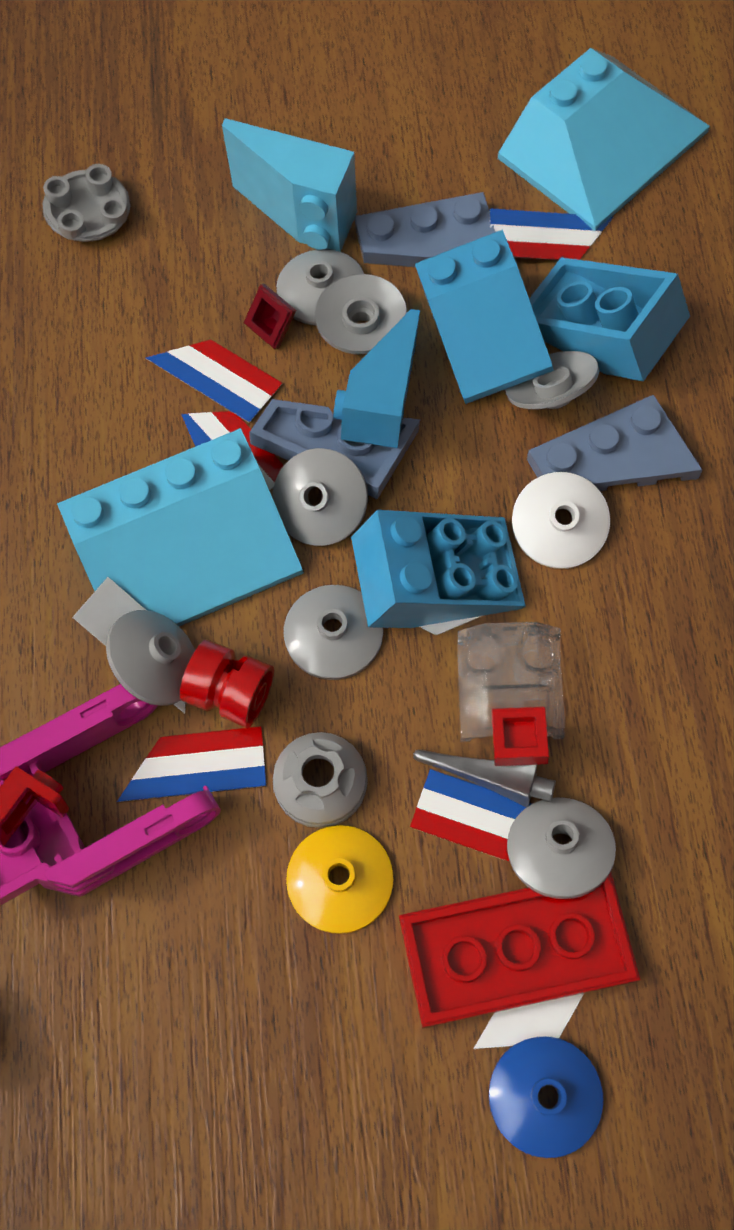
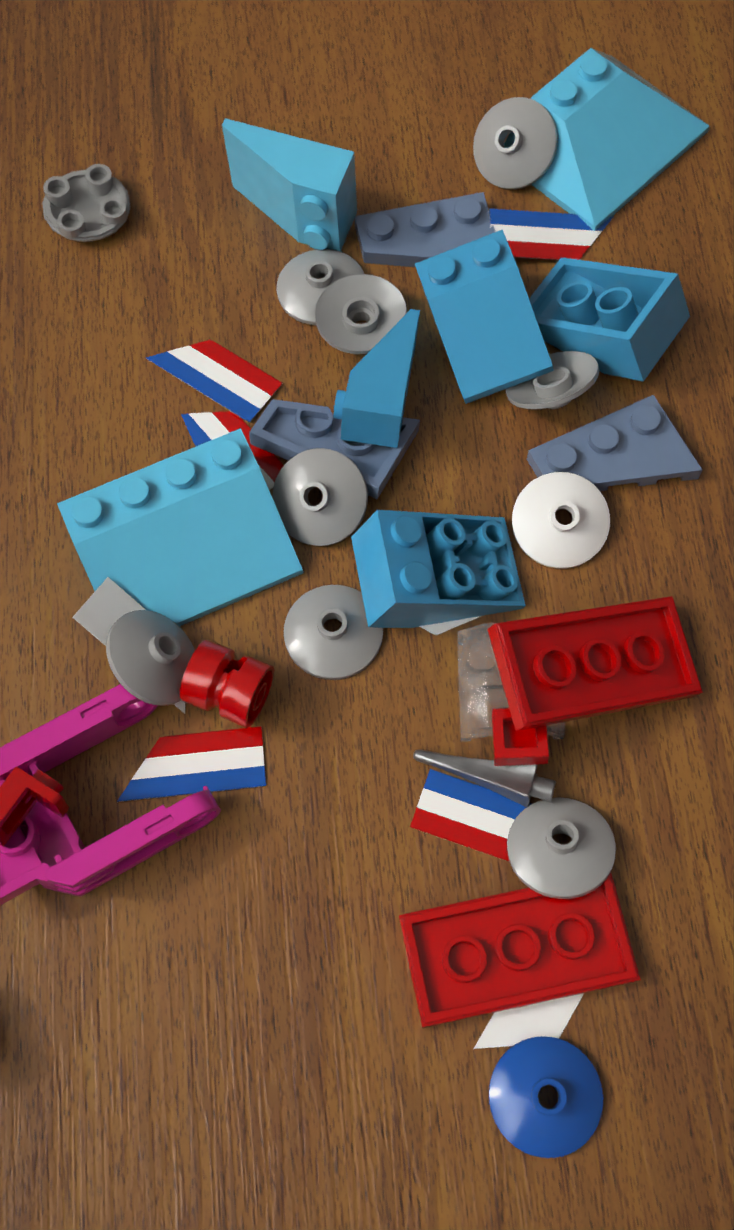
dark red slope [243,284,297,349] -> none
light grey piece [273,732,368,828] -> none
yellow dish [286,825,393,934] -> none
none -> light grey dish [473,97,558,189]
none -> red tile [488,596,703,731]

